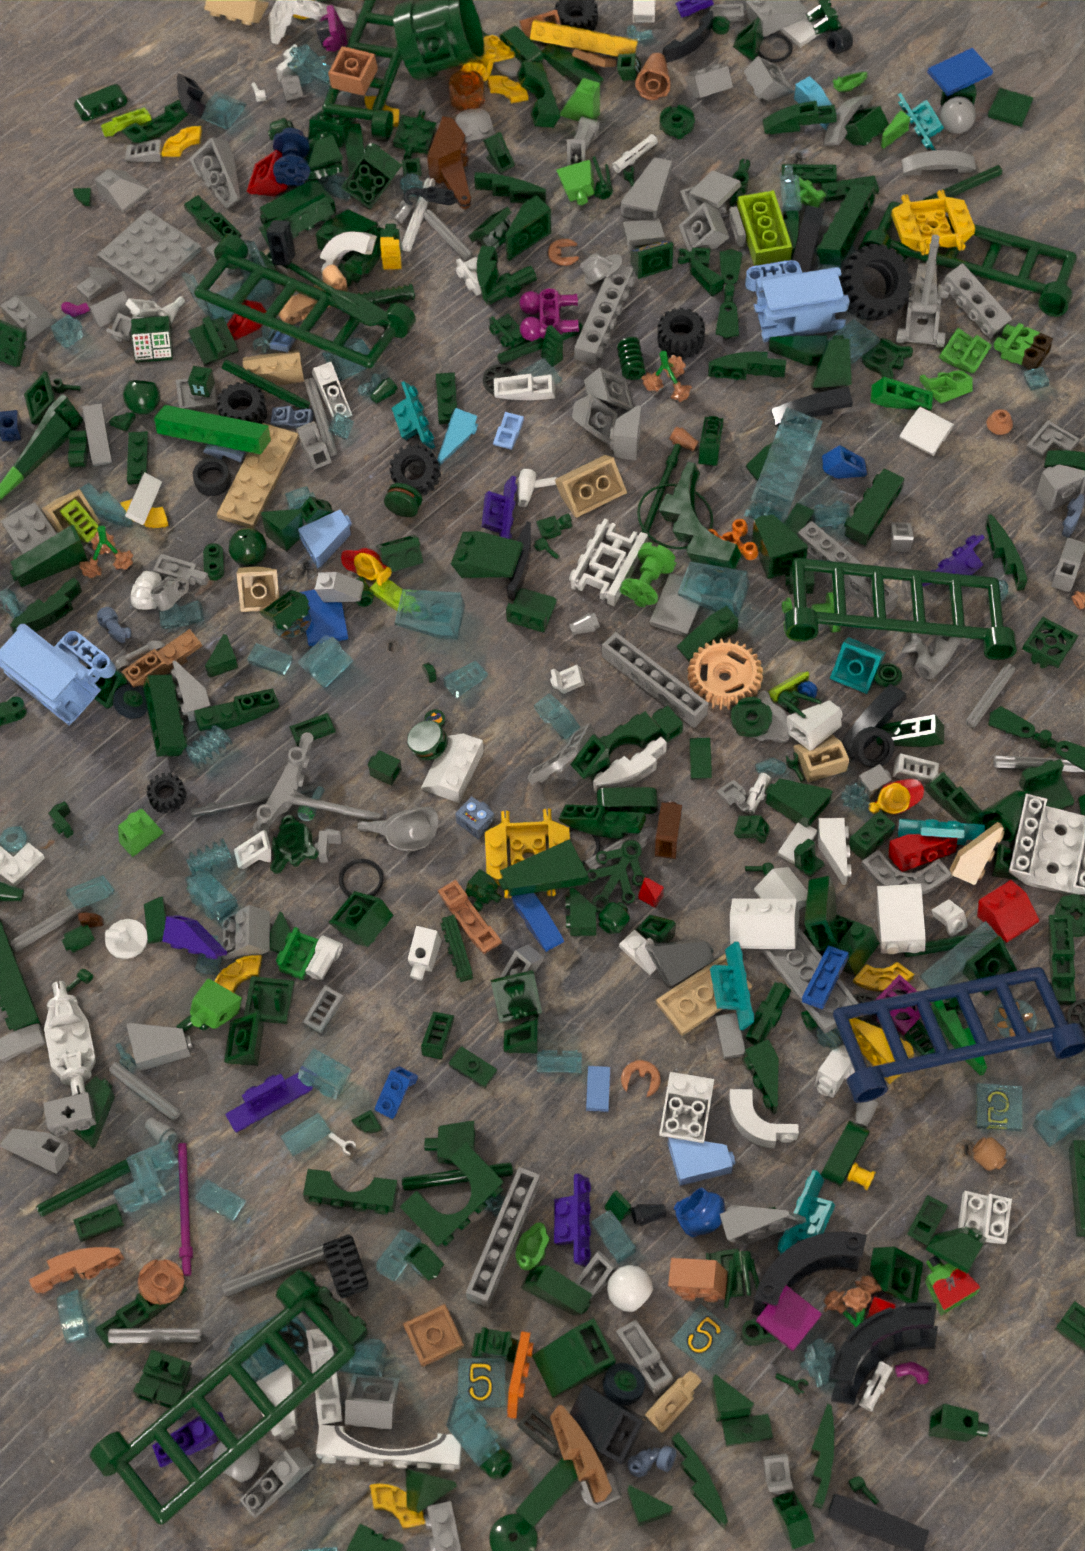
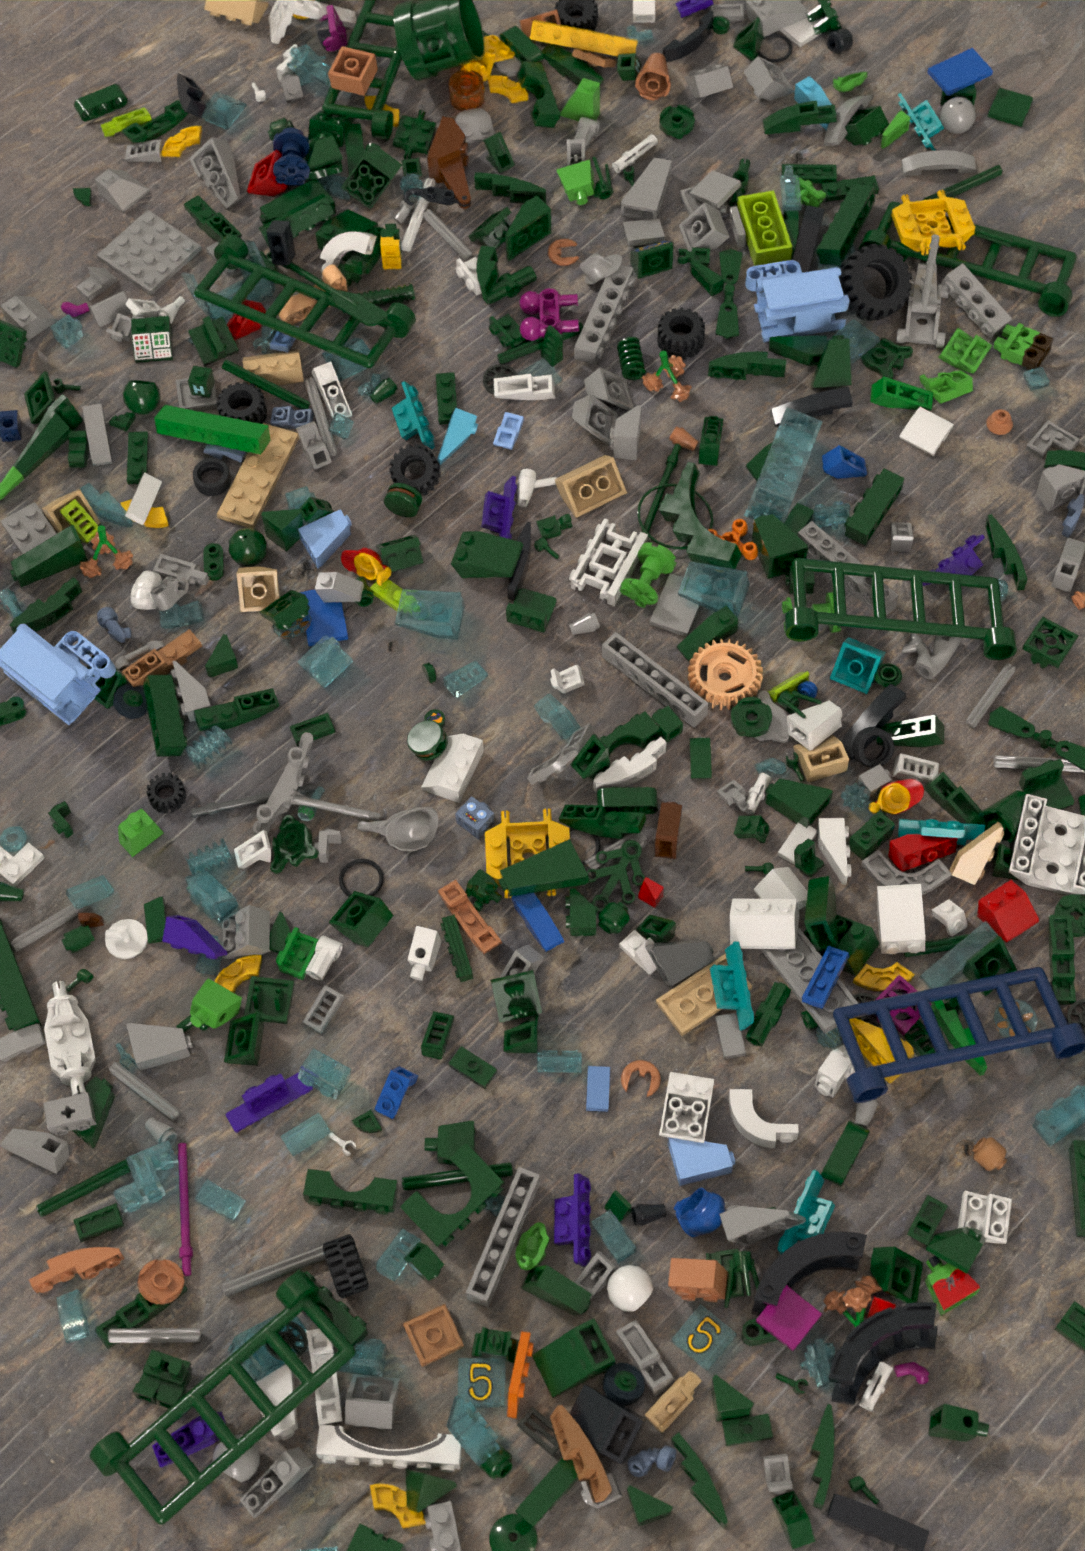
clear light blue tile [247,643,293,676] -> none
dark green brick [368,750,402,786] -> none
dark green slope [742,1039,779,1115] -> none
yellow bush [847,1162,876,1190] -> none
clear light blue tile [976,1083,1022,1131] -> none

